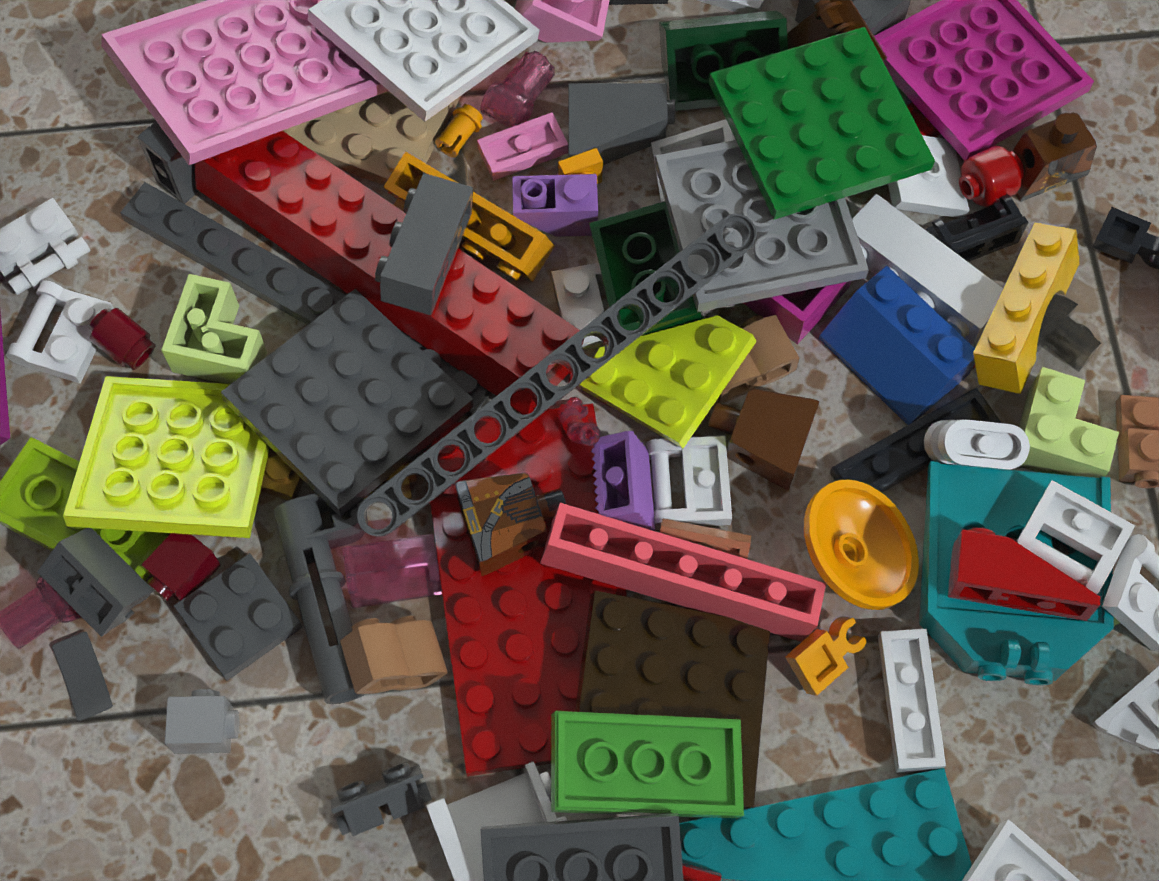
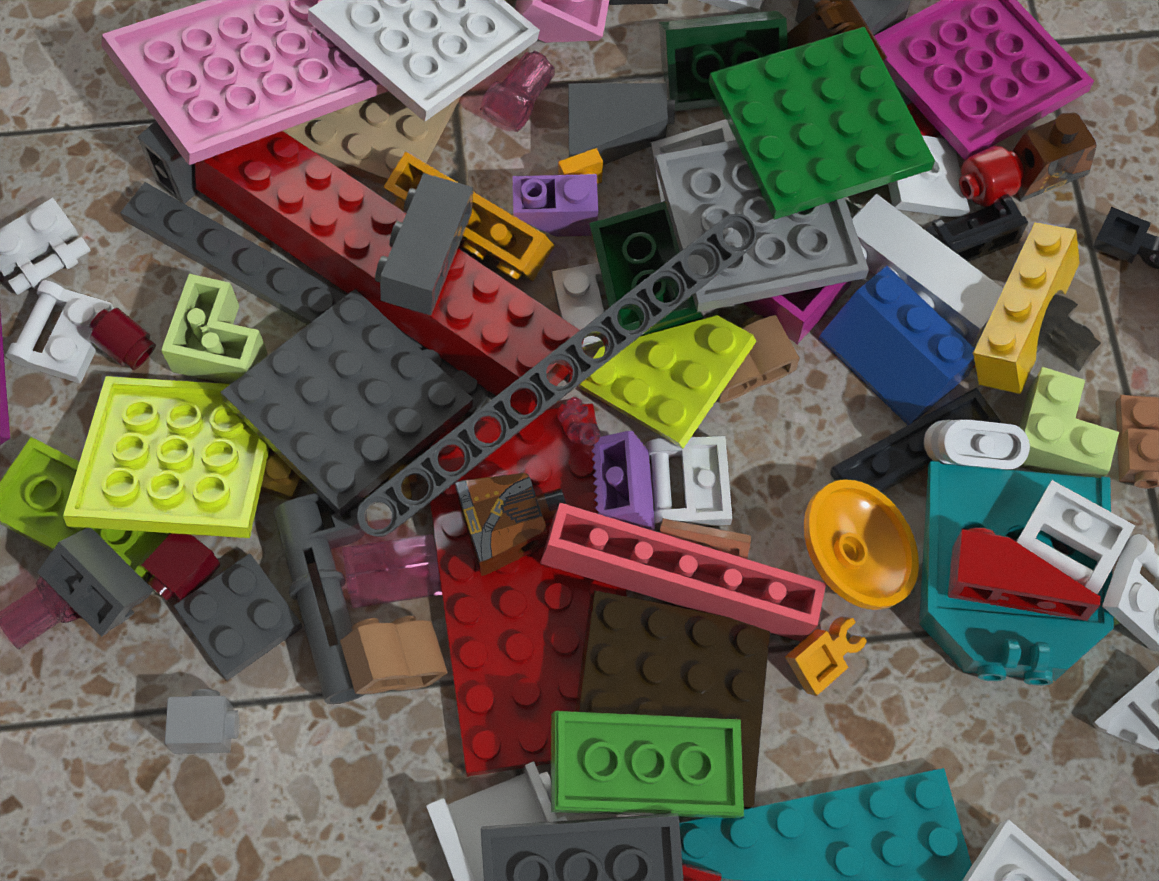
dark grey sticker [52,632,113,721] -> none
dark grey hinge [330,763,432,836] -> none
light orange pin [435,104,483,158] -> none
bright pink plate [477,112,569,181] -> none
reddish brown torso [708,389,820,490] -> none
white plate [878,629,946,773] -> none

